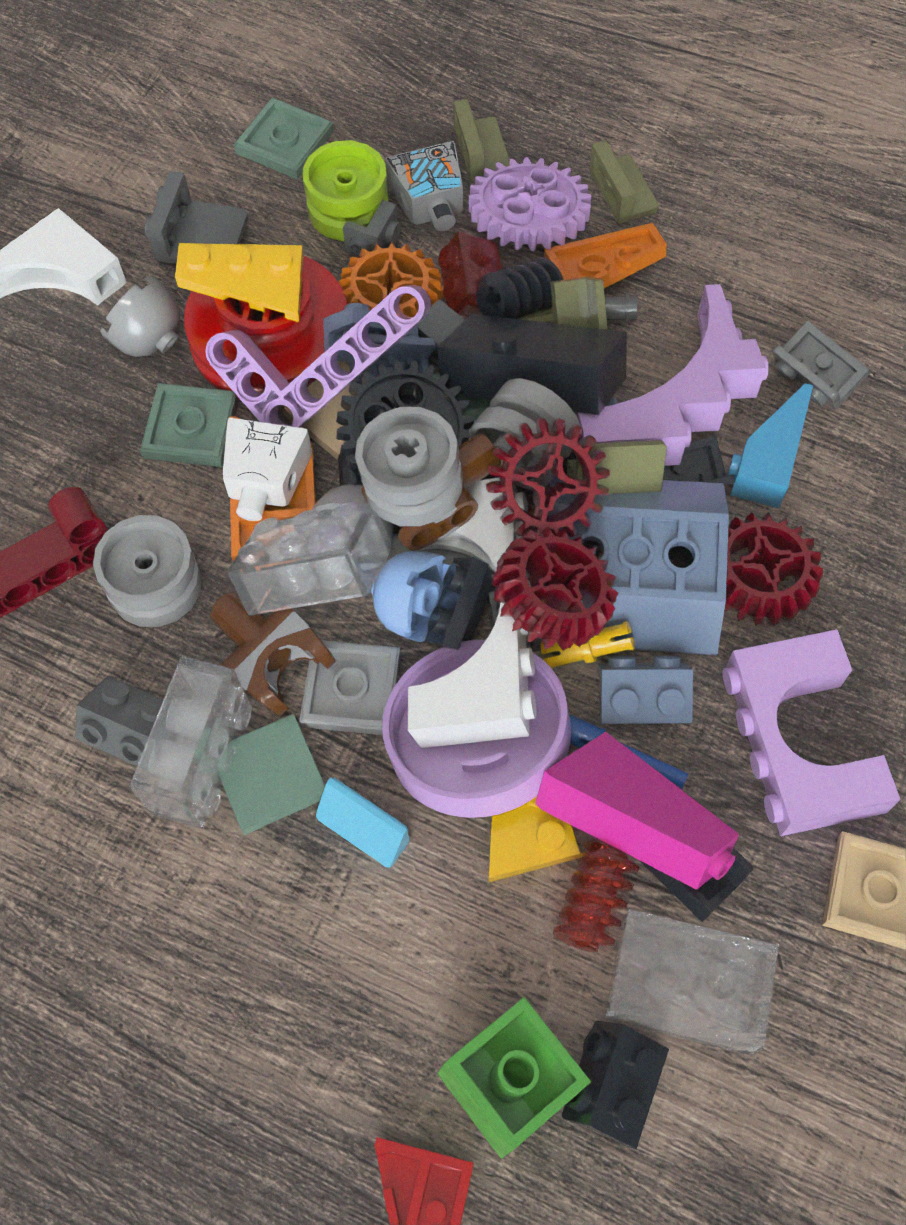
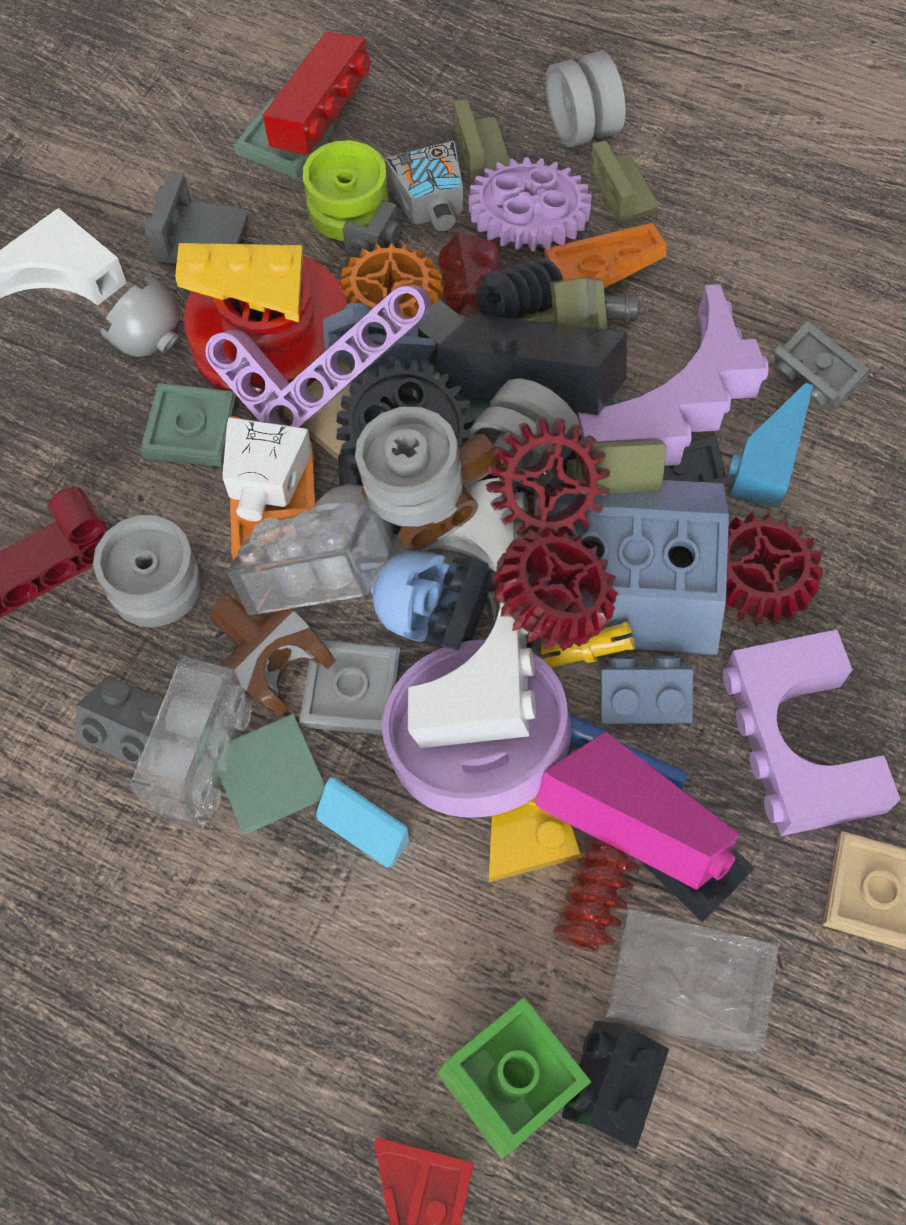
none -> red brick [263,31,370,155]
none -> light grey wheel [545,50,626,147]

